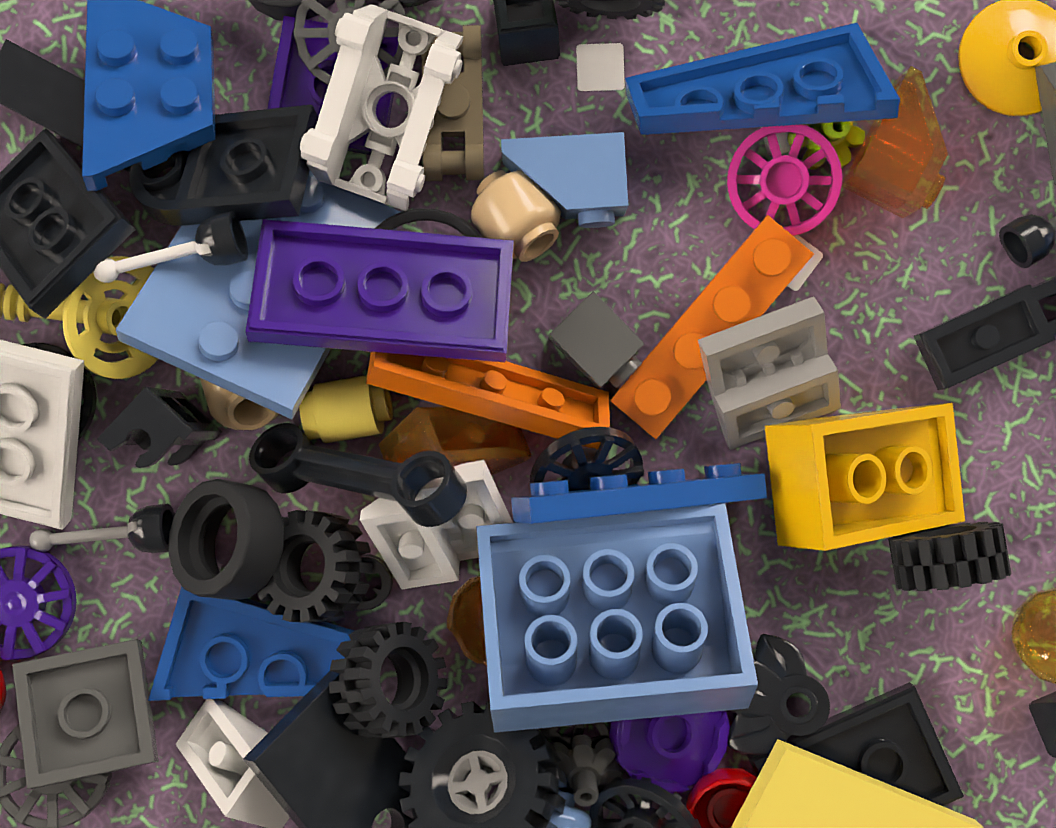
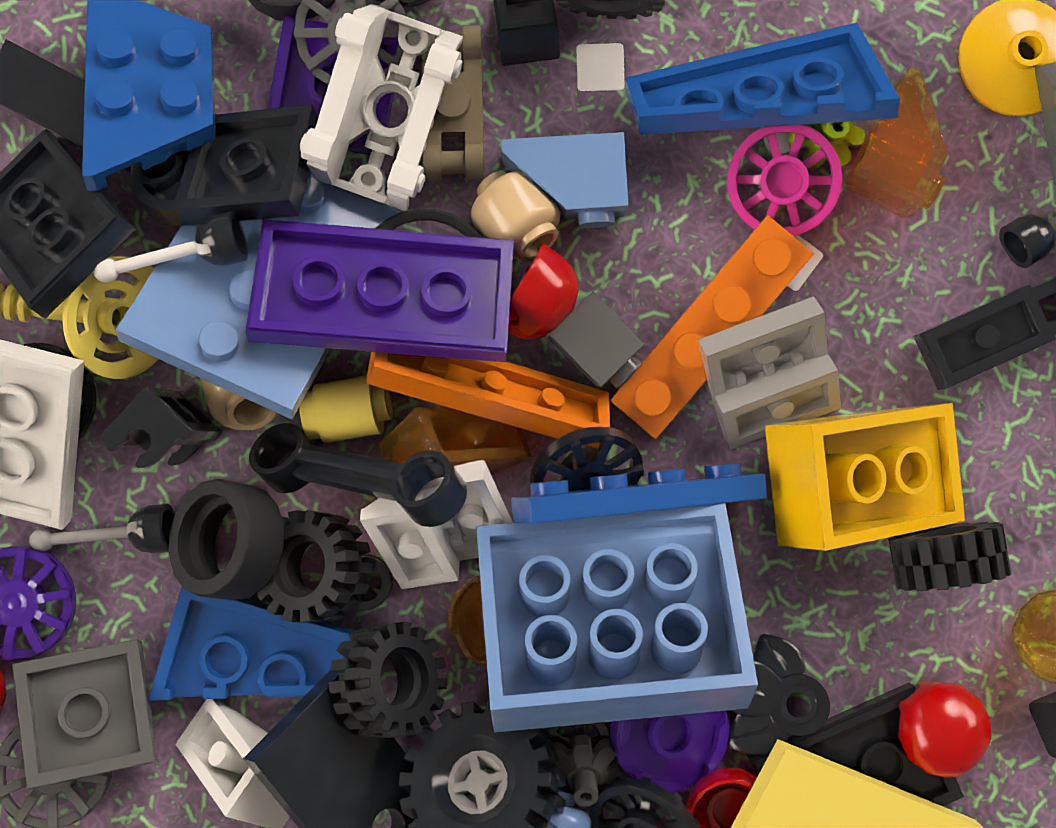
none -> red hair [508,243,580,340]
none -> red hair [898,680,992,777]

